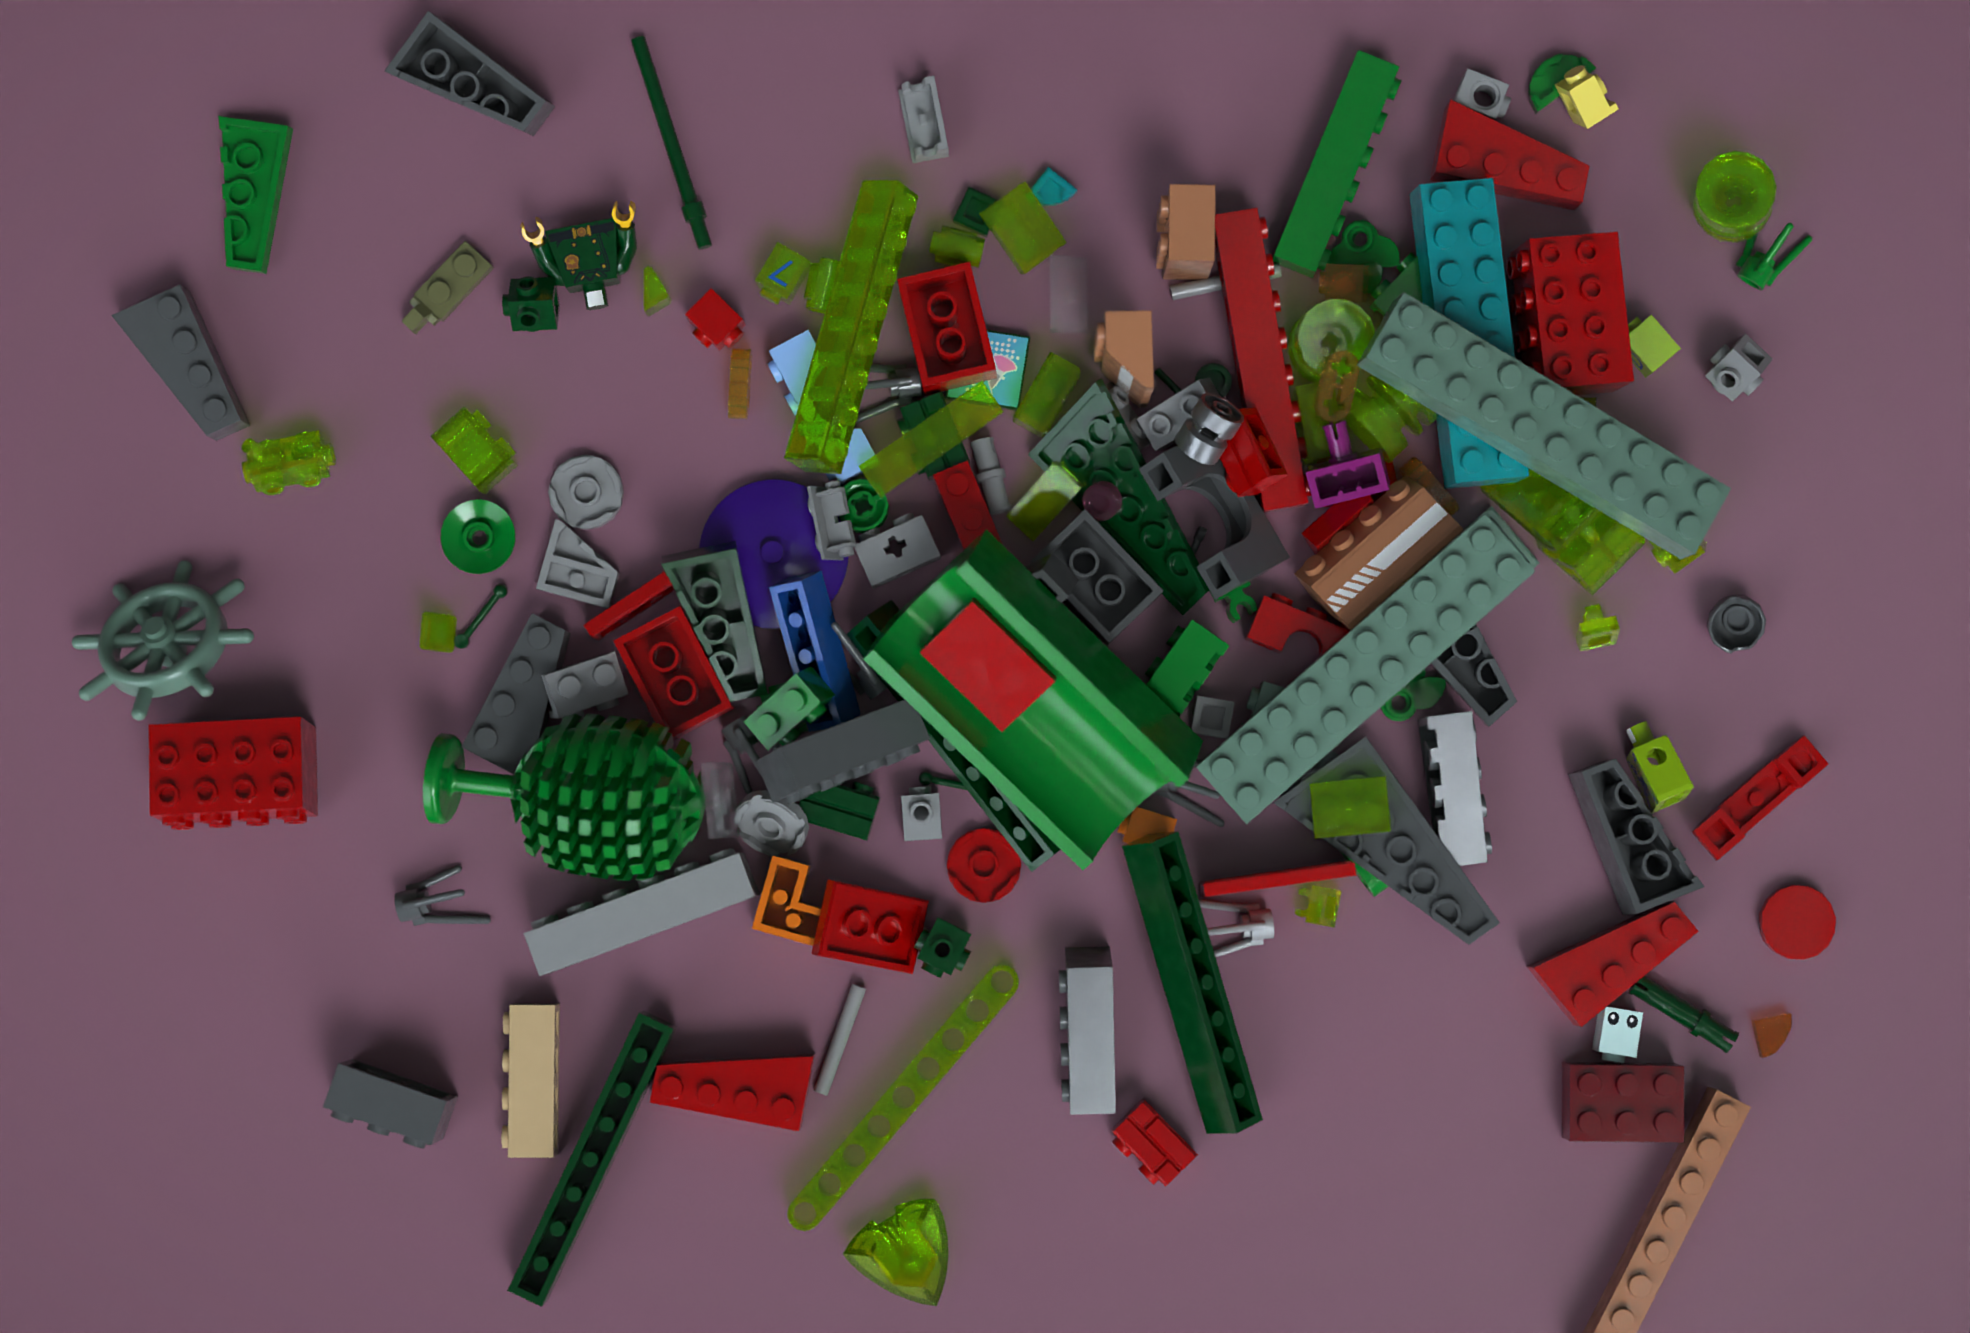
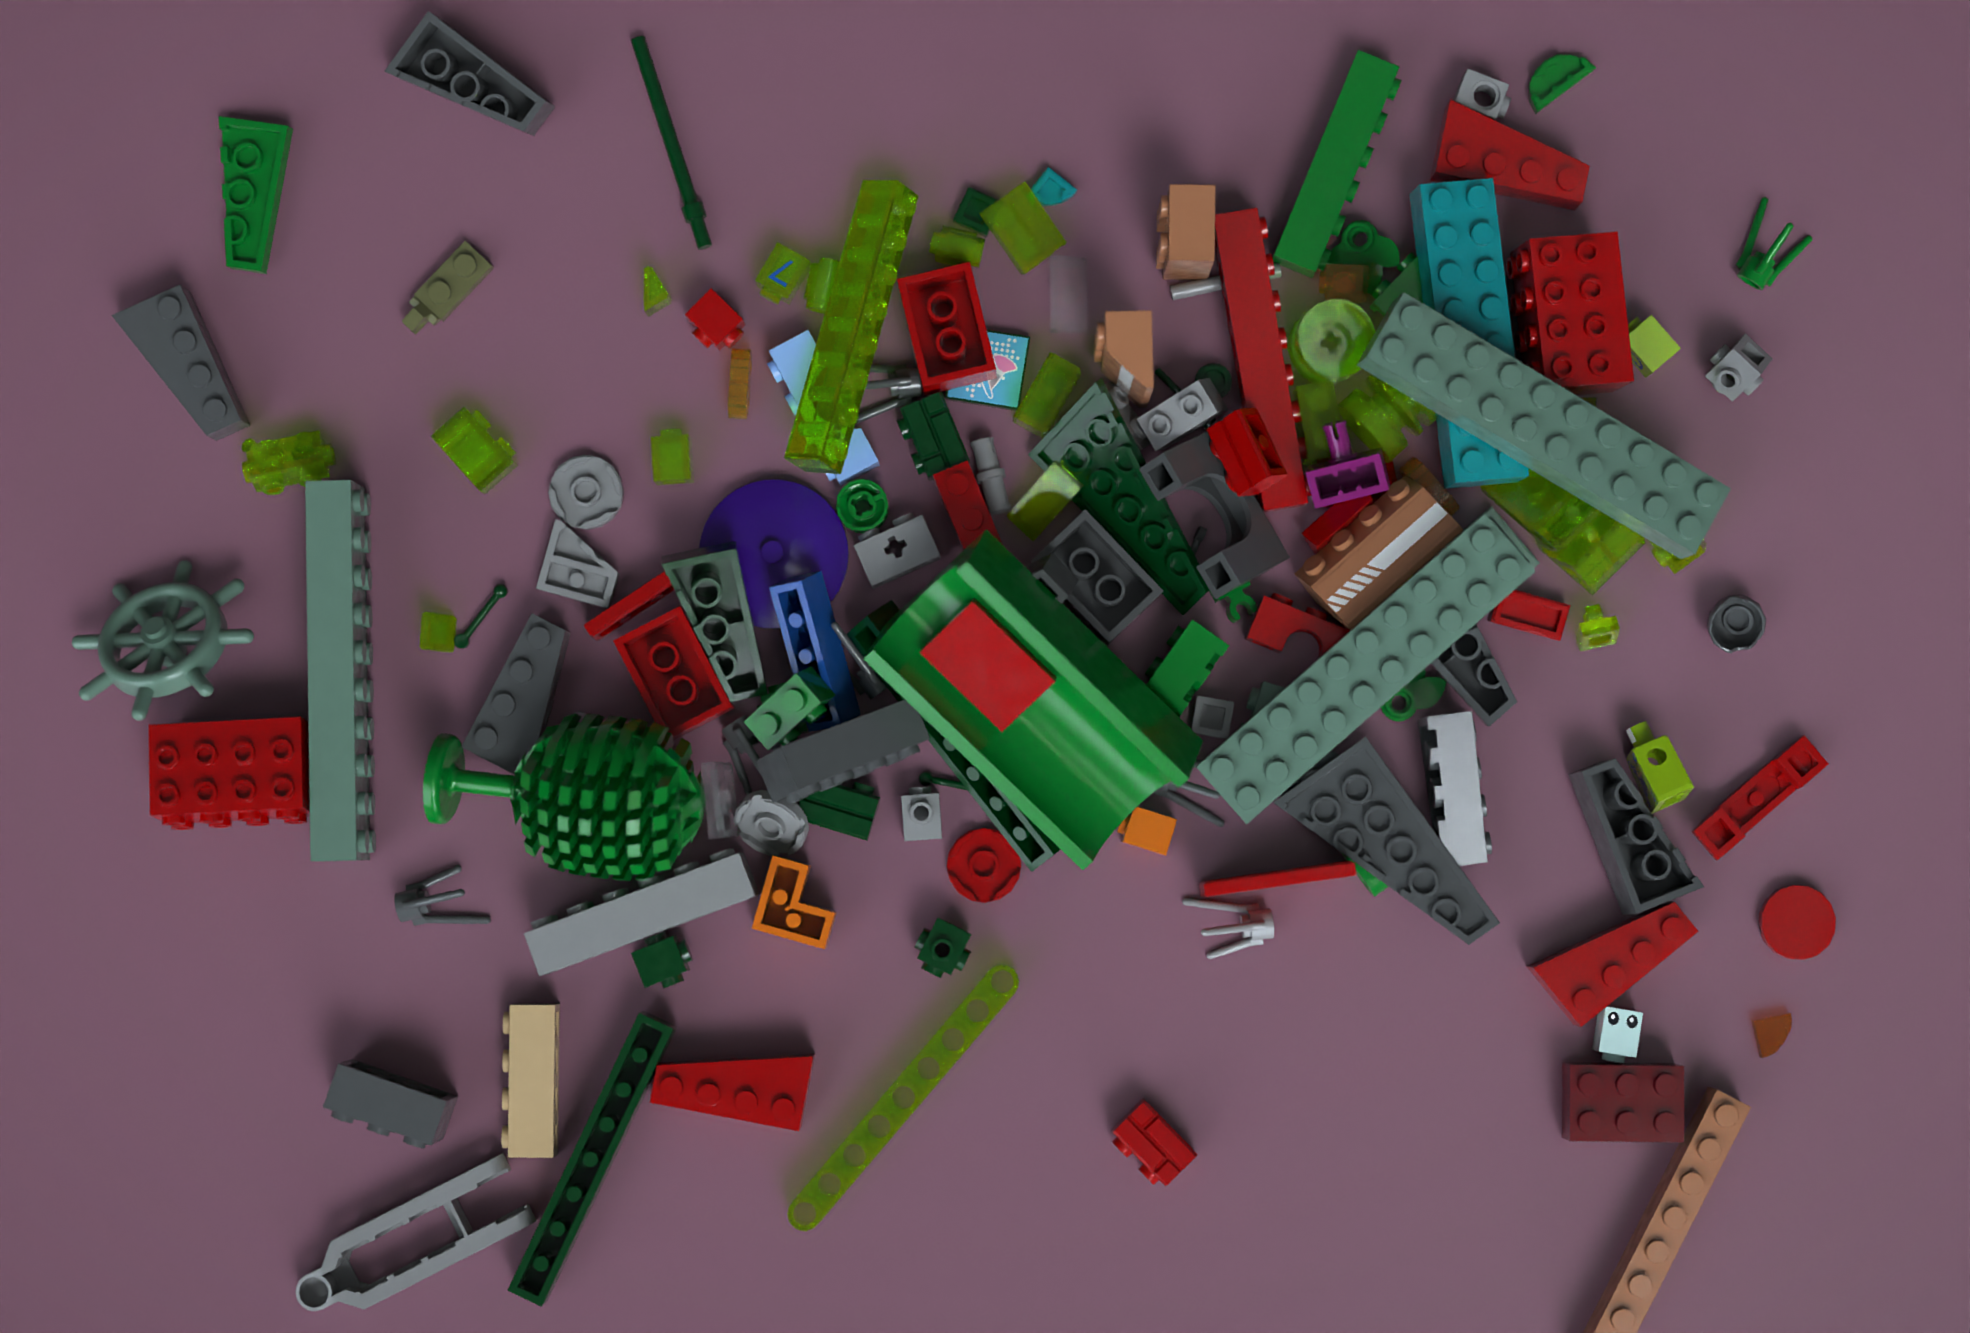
green dish [441,499,516,574] -> none
dark green brick [502,277,560,332] -> none
dark green torso [520,201,637,310] -> none
light grey bracket [541,651,628,720] -> none
light grey hinge [807,481,857,561] -> none
red tile [811,879,929,974] -> none
light grey bar [813,984,866,1096] -> none
clear neon green brick [843,1199,948,1306] -> none
clear neon green tile [858,381,1004,498] -> none
light grey hinge [898,76,949,163] -> none
wedge [1059,946,1116,1115] -> none
clear pink tile [1082,481,1122,521] -> none
dark green brick [1122,831,1263,1134] -> none
flat silver wheel [1175,393,1244,465] -> none
clear neon green tile [1295,885,1341,928] -> none
clear neon green plate [1310,776,1392,839] -> none
clear orange beam [1314,351,1360,422] -> none
light yellow brick [1555,65,1619,129] -> none
dark green pin [1628,976,1739,1053] -> none
clear neon green wheel [1693,151,1777,243] -> none
none -> light grey piece [295,1153,537,1311]
none -> sand green brick [305,480,376,861]
none -> dark green brick [631,931,693,989]
none -> clear neon green brick [651,429,694,486]
none -> red tile [1487,590,1571,641]

